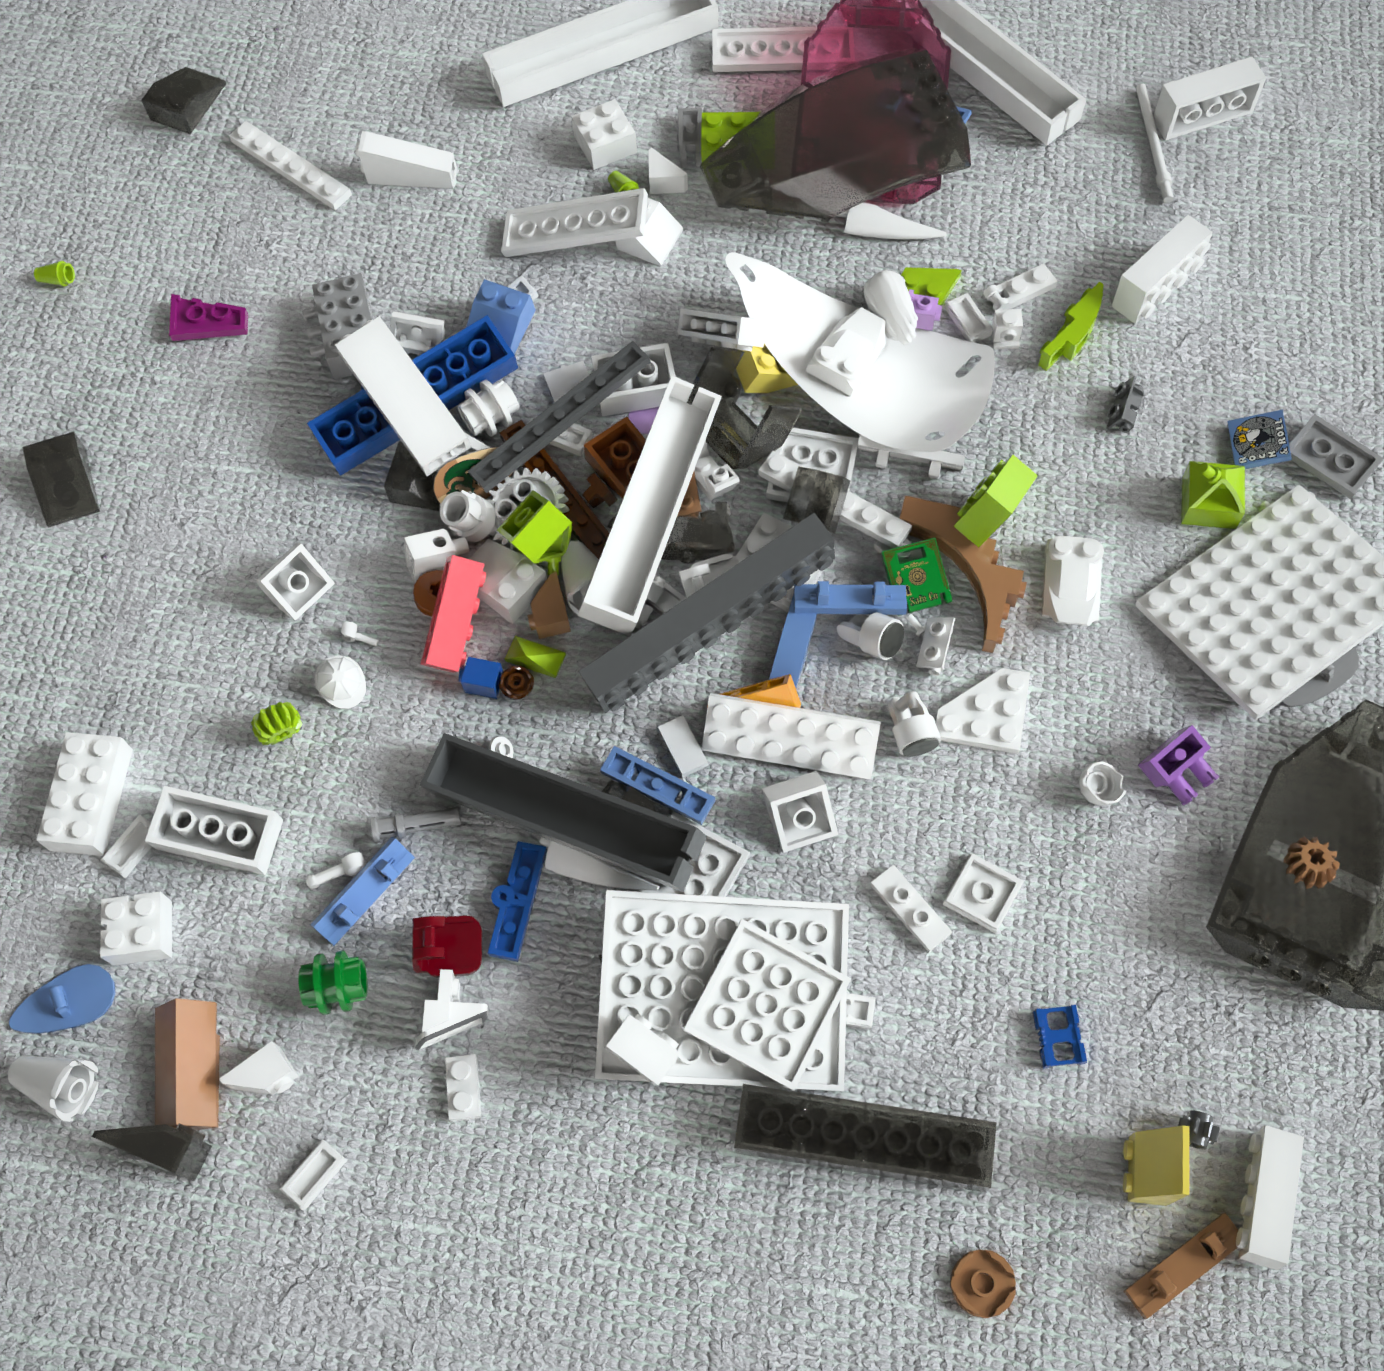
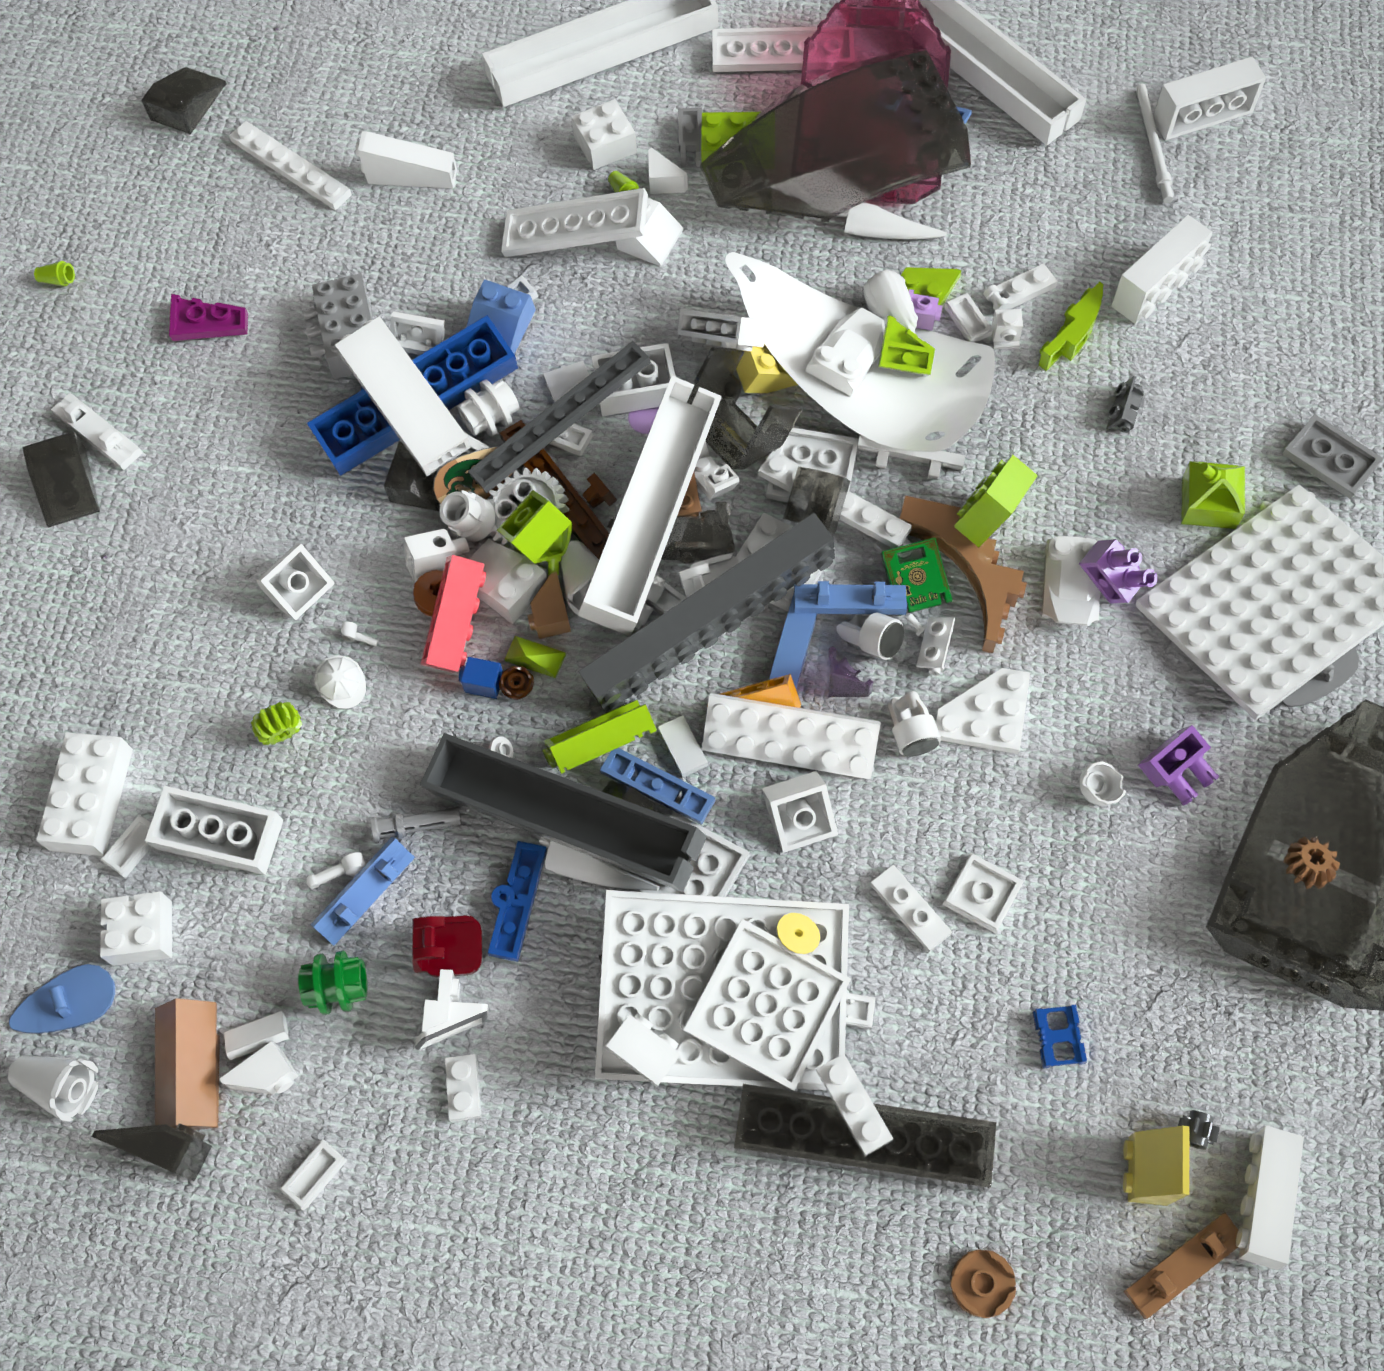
dark orange slope [584,416,646,498] -> none
tile [1227,409,1292,469] -> none
none -> white hinge [51,393,142,470]
none -> white tile [224,1011,289,1060]
none -> lime door [542,699,657,774]
none -> light yellow piece [777,913,820,954]
none -> white plate [816,1054,893,1156]
none -> clear purple slope [827,646,874,697]
none -> lime wing [878,316,935,376]
none -> medium lavender brick [1079,539,1157,604]

